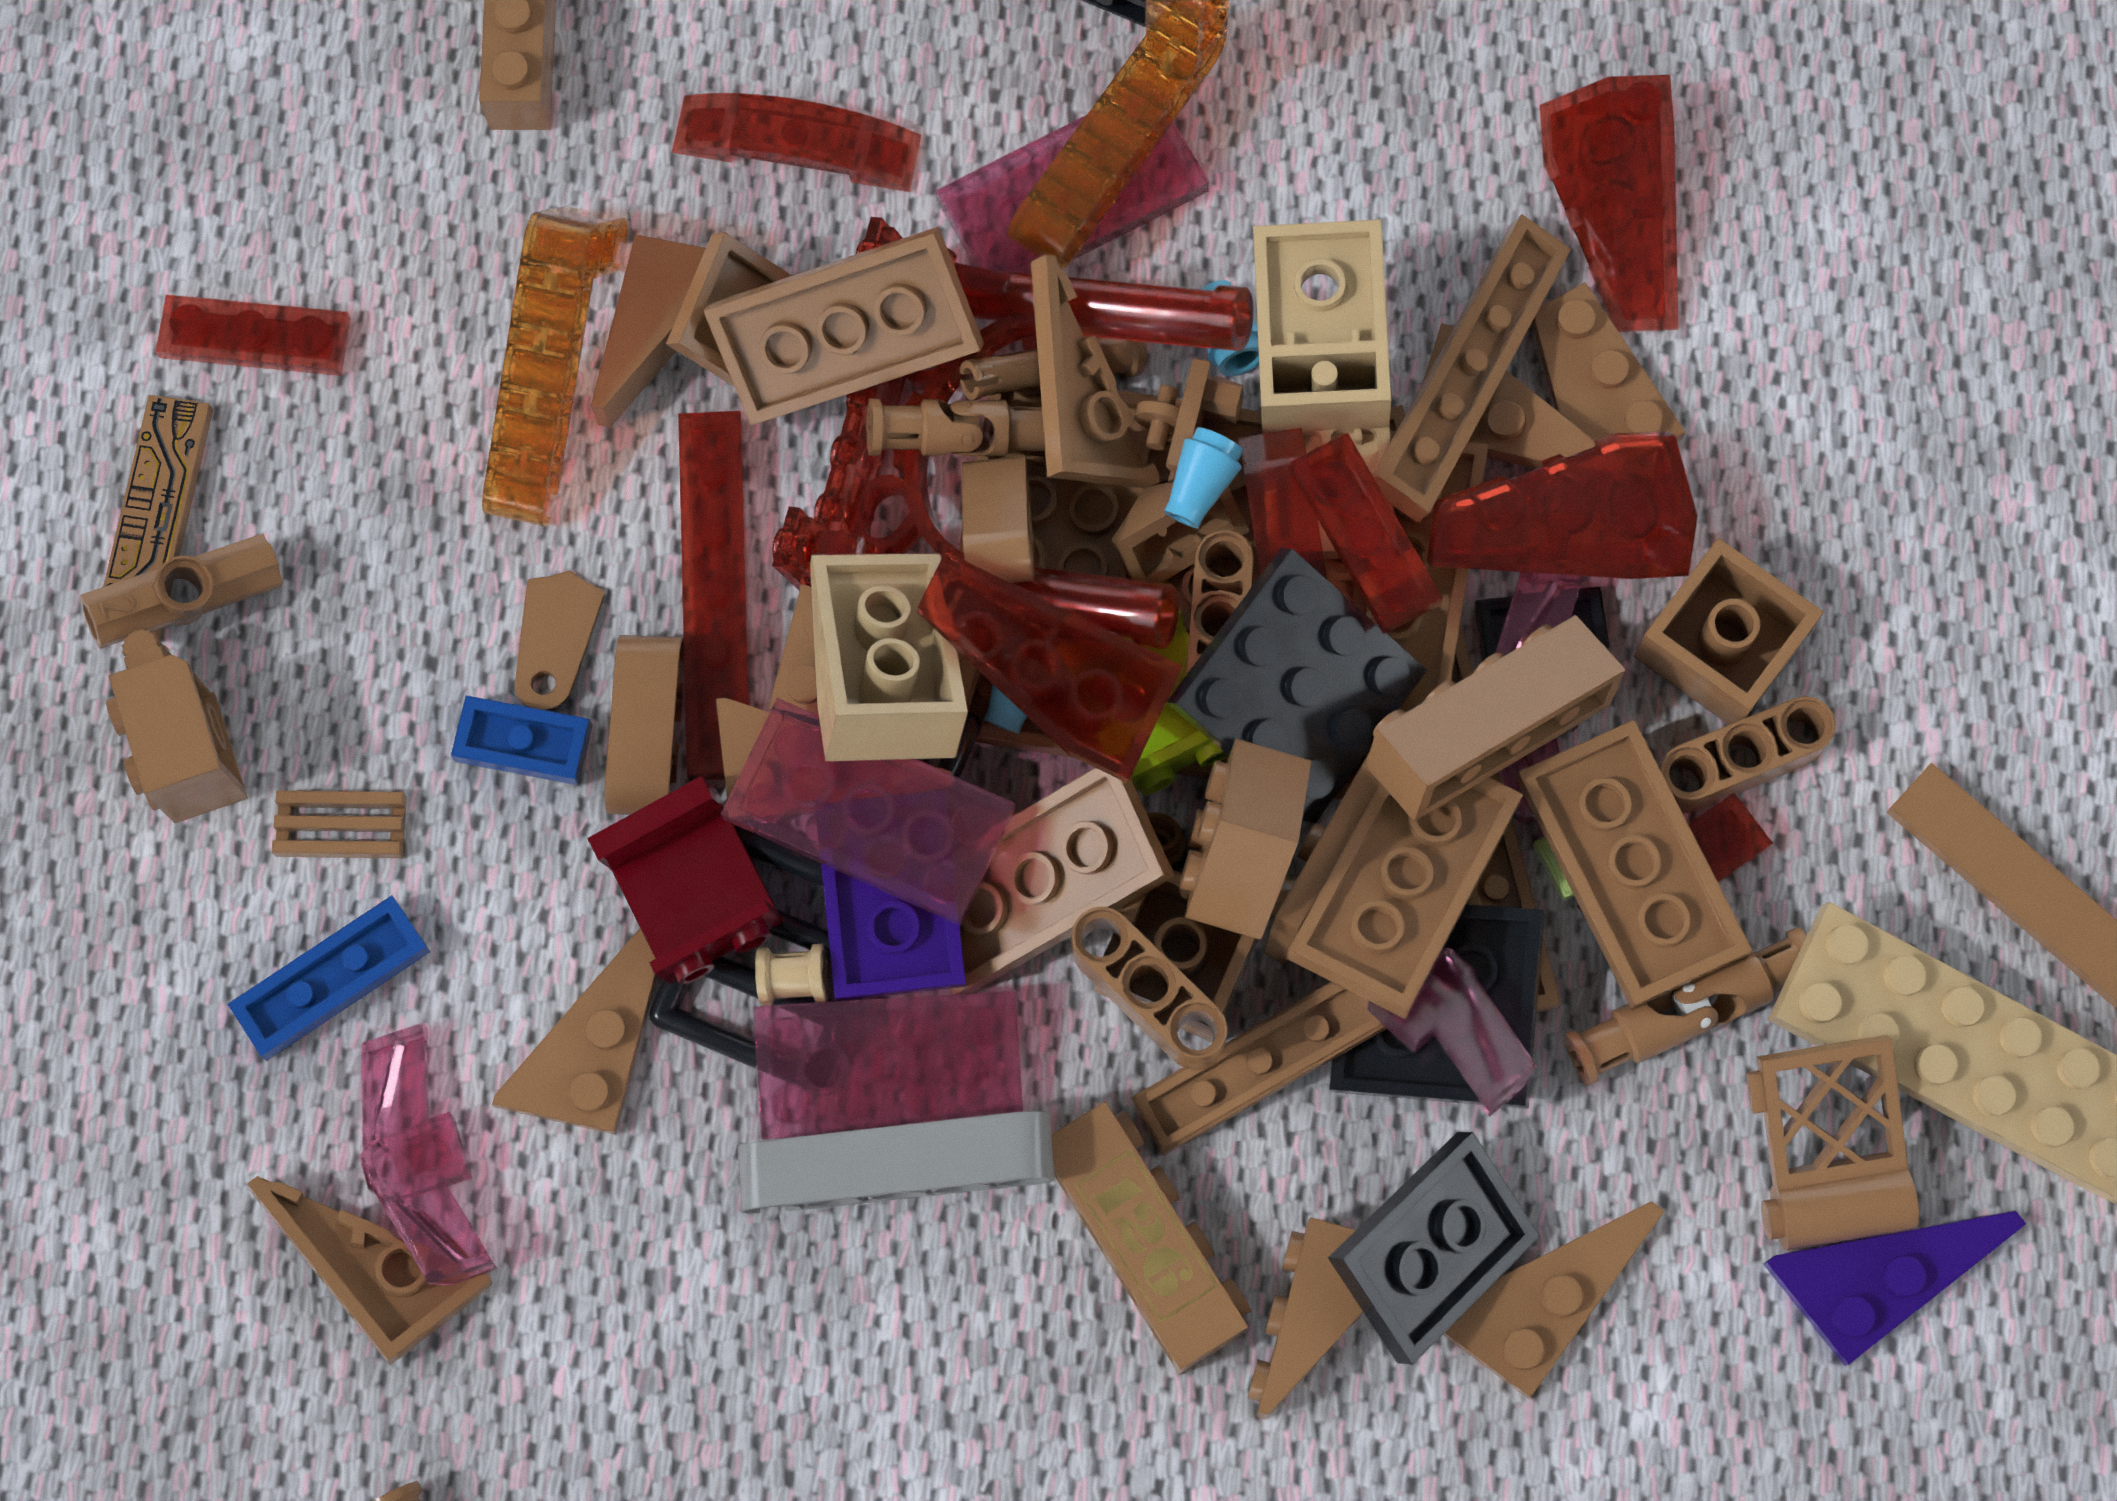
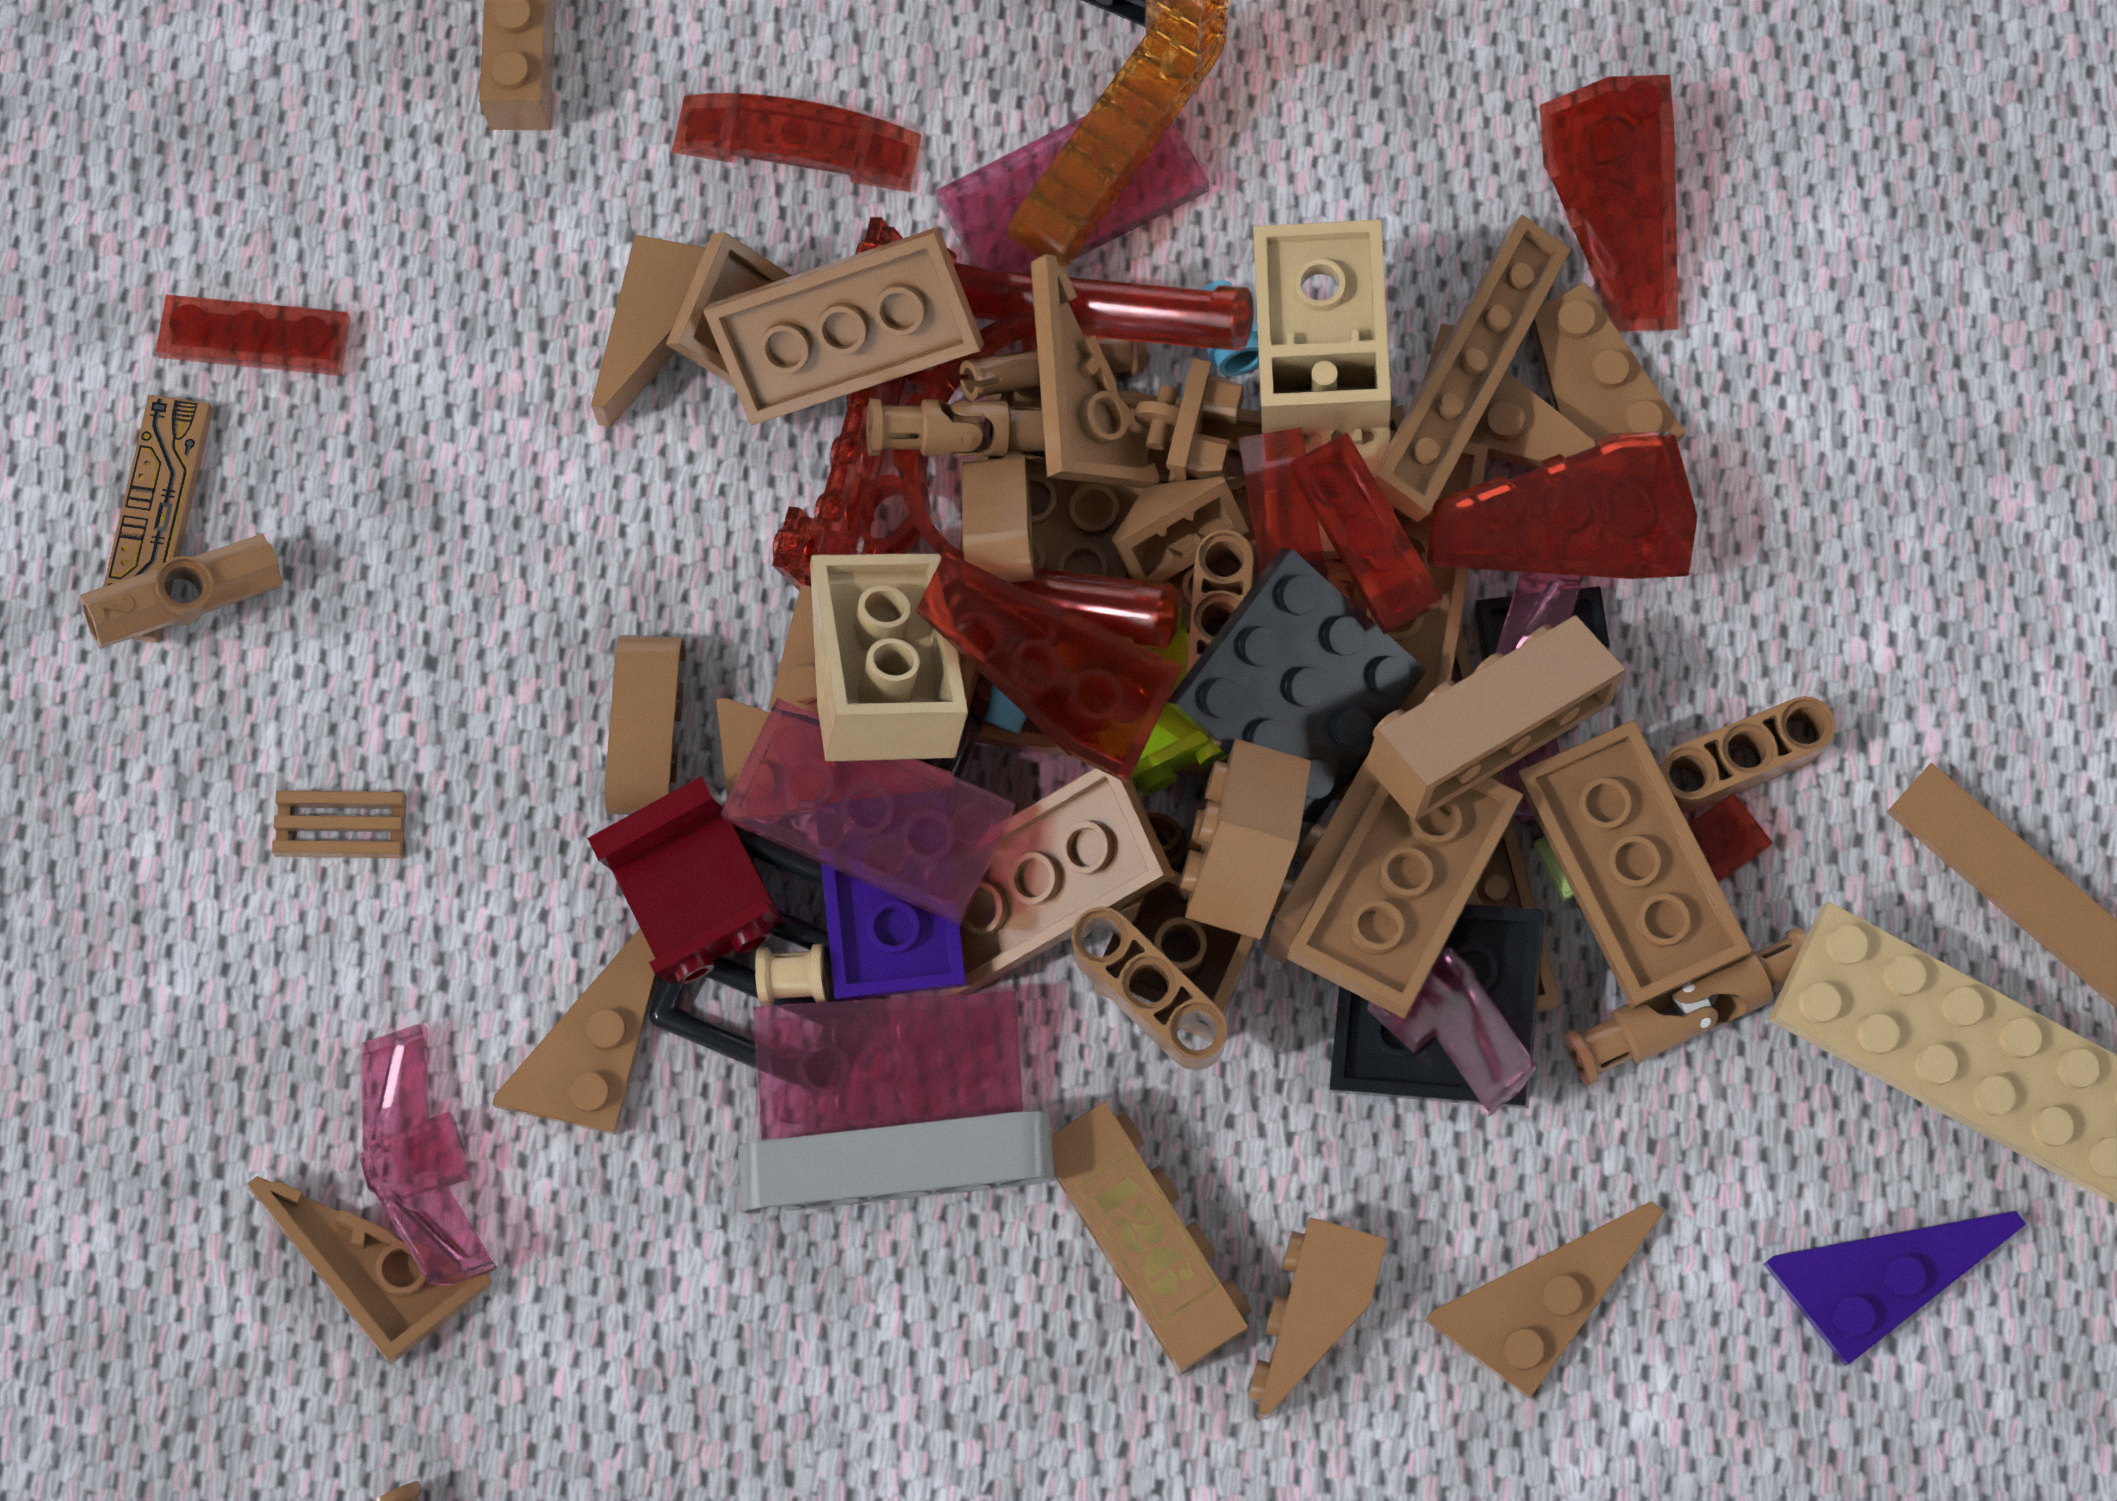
medium nougat hinge [106,628,248,824] -> none
blue plate [227,895,431,1061] -> none
blue plate [451,695,593,785] -> none
clear orange beam [482,206,628,527] -> none
medium nougat piece [515,571,605,711] -> none
clear red plate [678,410,751,781] -> none
medium nougat tile [1131,982,1392,1155] -> none
medium azure cone [1164,427,1243,529] -> none
black plate [1328,1132,1540,1365] -> none
medium nougat brick [1633,537,1824,725] -> none
medium nougat piece [1746,1035,1919,1251] -> none

